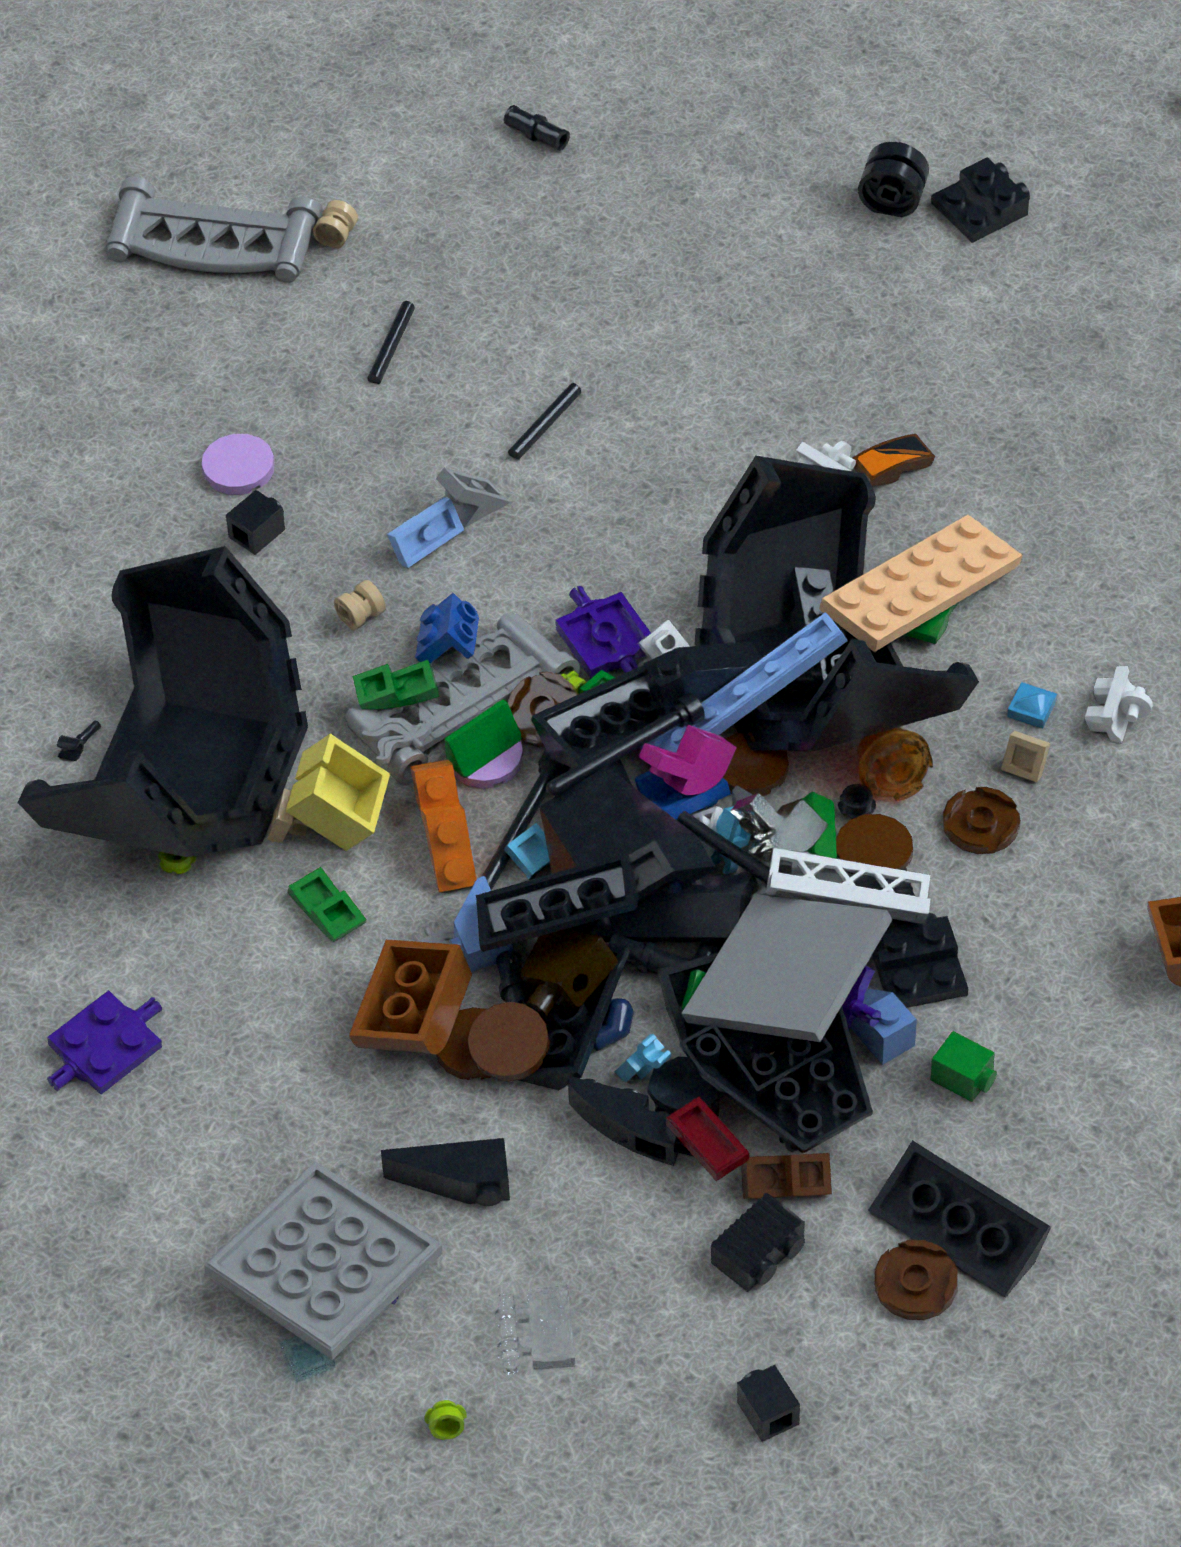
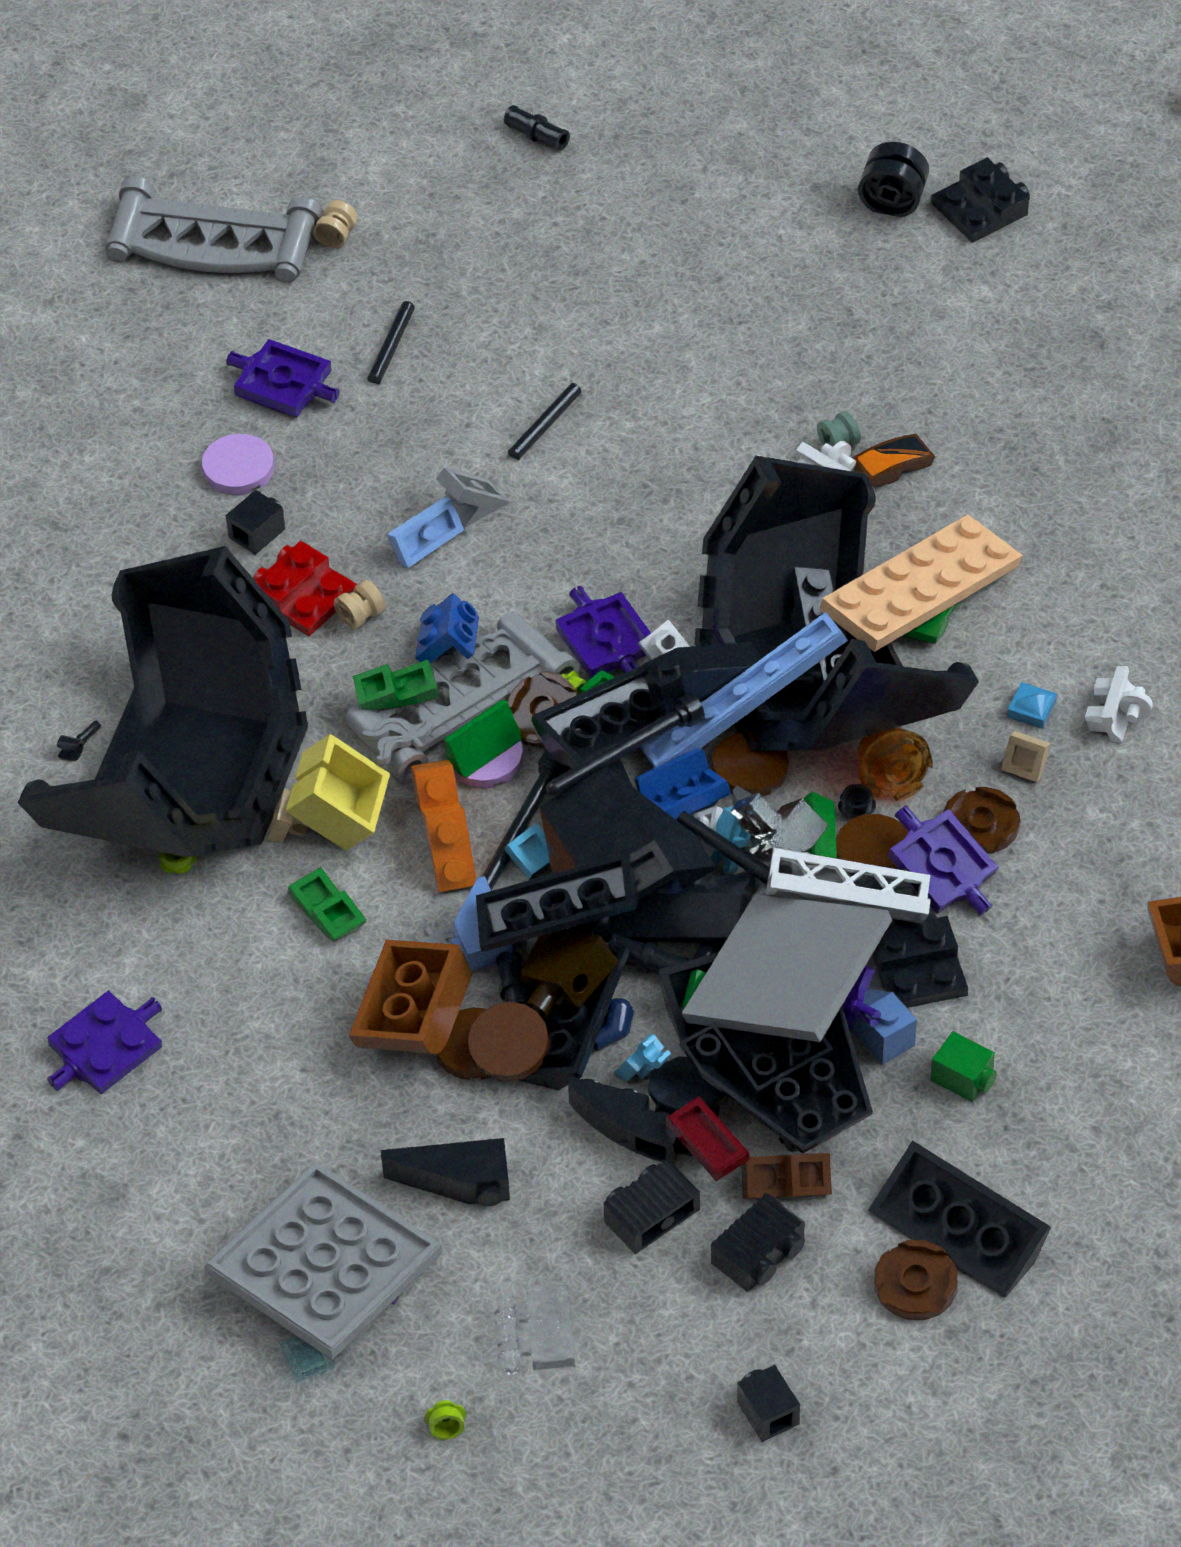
dark pink brick [639,725,737,795] -> none
none -> dark purple plate [226,339,339,418]
none -> red plate [253,540,357,637]
none -> black brick [603,1159,700,1254]
none -> sand green wheel [817,410,861,447]
none -> dark purple plate [887,805,999,916]

